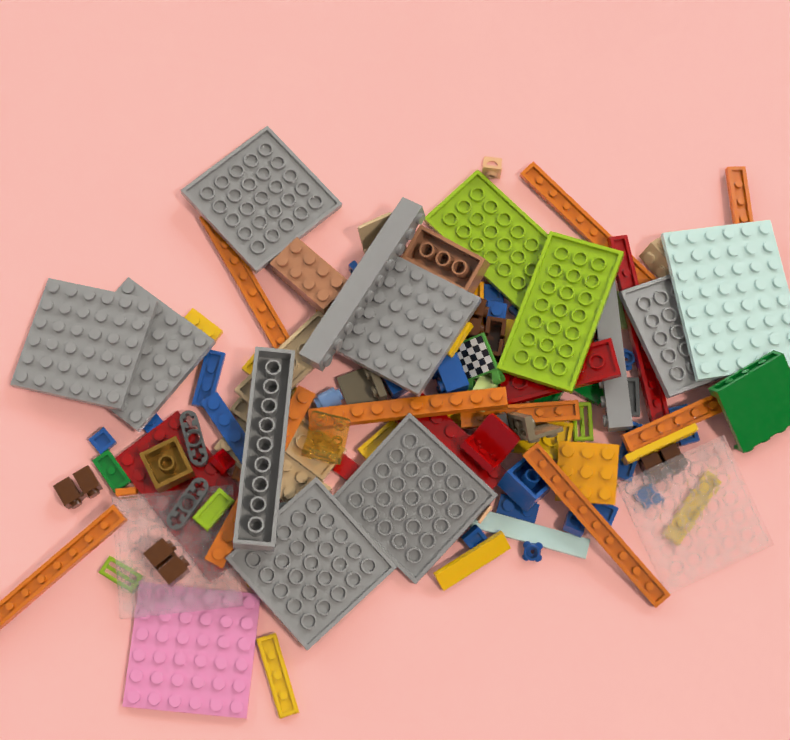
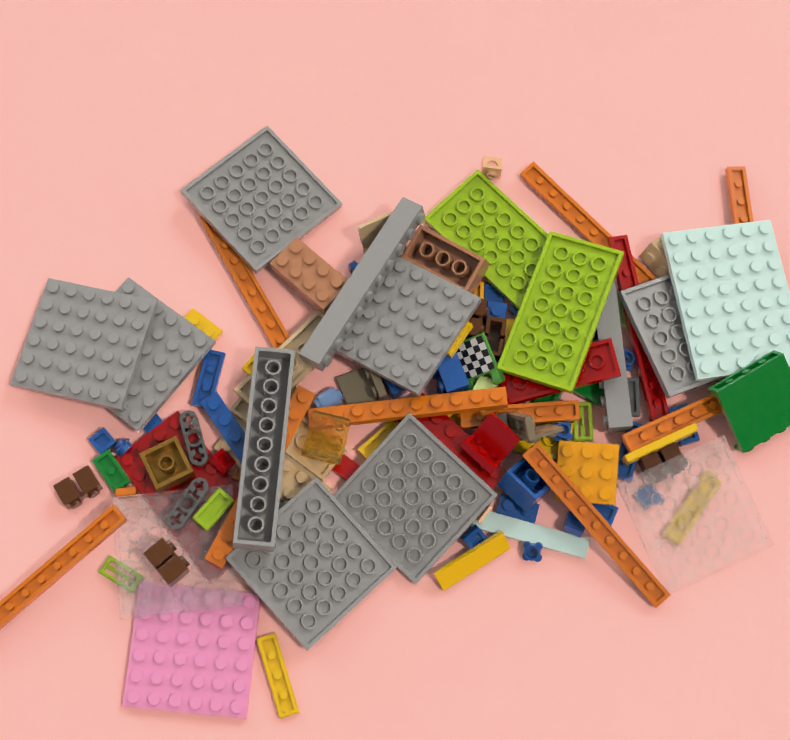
none -> blue plate [114,438,132,456]
none -> blue plate [553,421,573,442]

